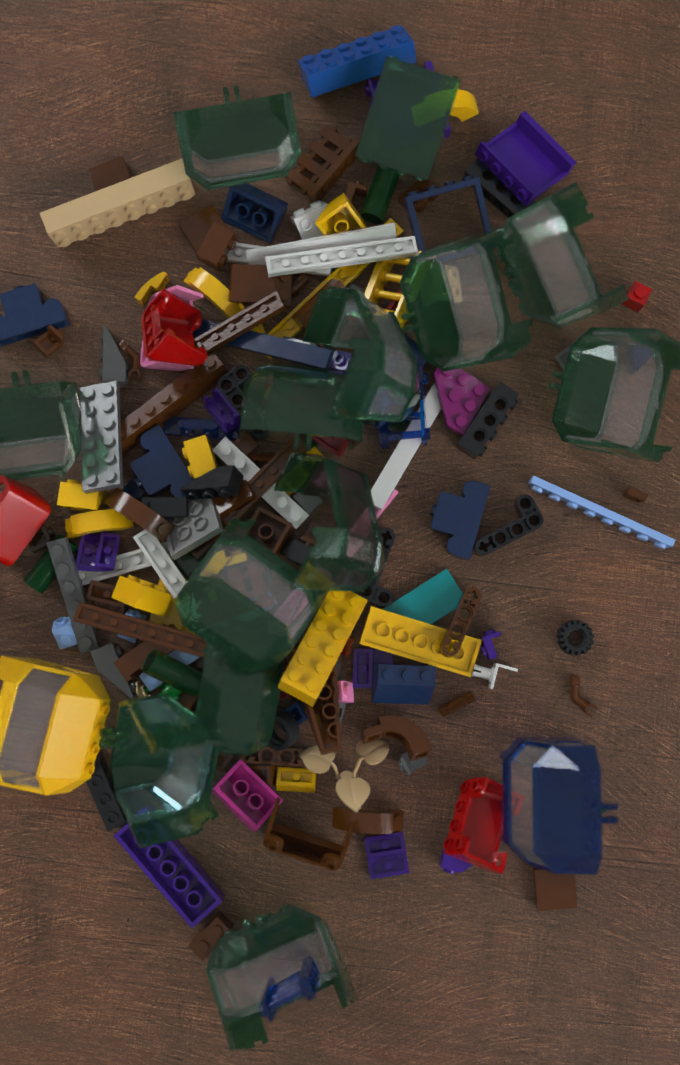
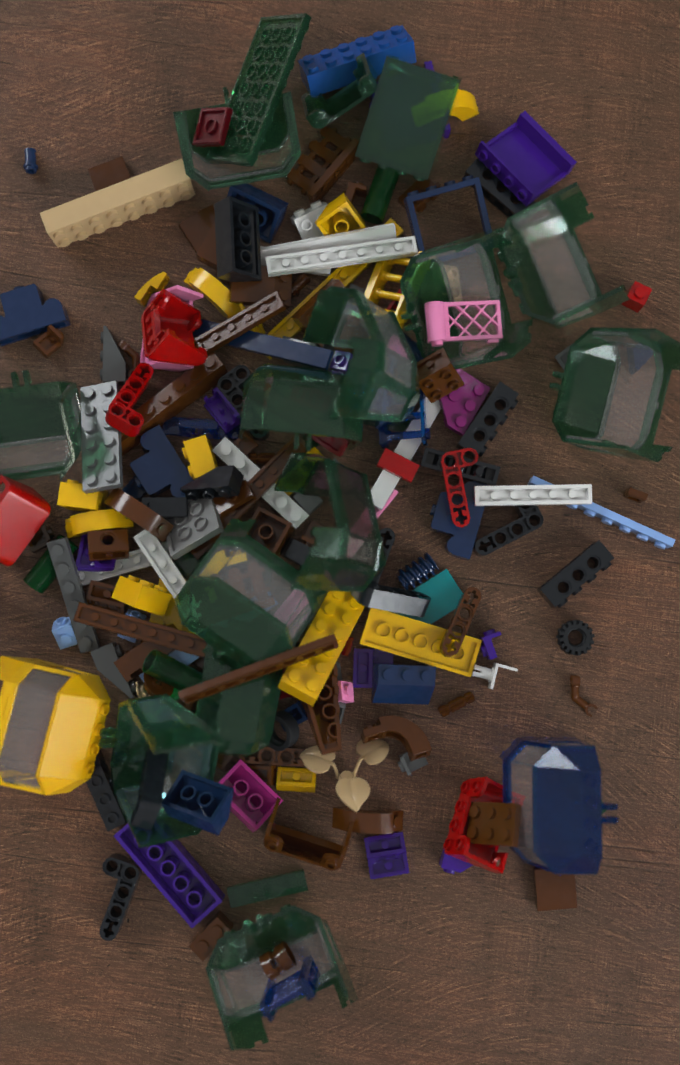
none -> dark blue pin [23,148,38,174]
none -> reddish brown brick [87,528,129,561]
none -> black beam [99,853,142,941]
none -> red beam [105,363,154,437]
none -> black beam [130,748,168,830]
none -> reddish brown piece [143,673,174,698]
none -> dark blue slope [161,770,234,836]
none -> reddish brown tile [178,634,339,704]
none -> dark red plate [192,107,233,147]
none -> clear green plate [206,13,312,167]
none -> black slope [214,196,262,282]
none -> clear green tile [227,869,308,908]
none -> reddish brown wheel [259,941,297,980]
none -> clear green windscreen [301,52,380,129]
none -> beam [350,574,431,617]
none -> red tile [377,448,420,483]
none -> dark blue piece [396,553,439,590]
none -> reddish brown bracket [410,348,464,403]
none -> black brick [420,447,501,486]
none -> bright pink piece [424,300,503,347]
none -> red beam [440,448,478,527]
none -> reddish brown plate [466,802,521,847]
none -> white plate [474,484,592,506]
none -> black brick [537,540,614,608]

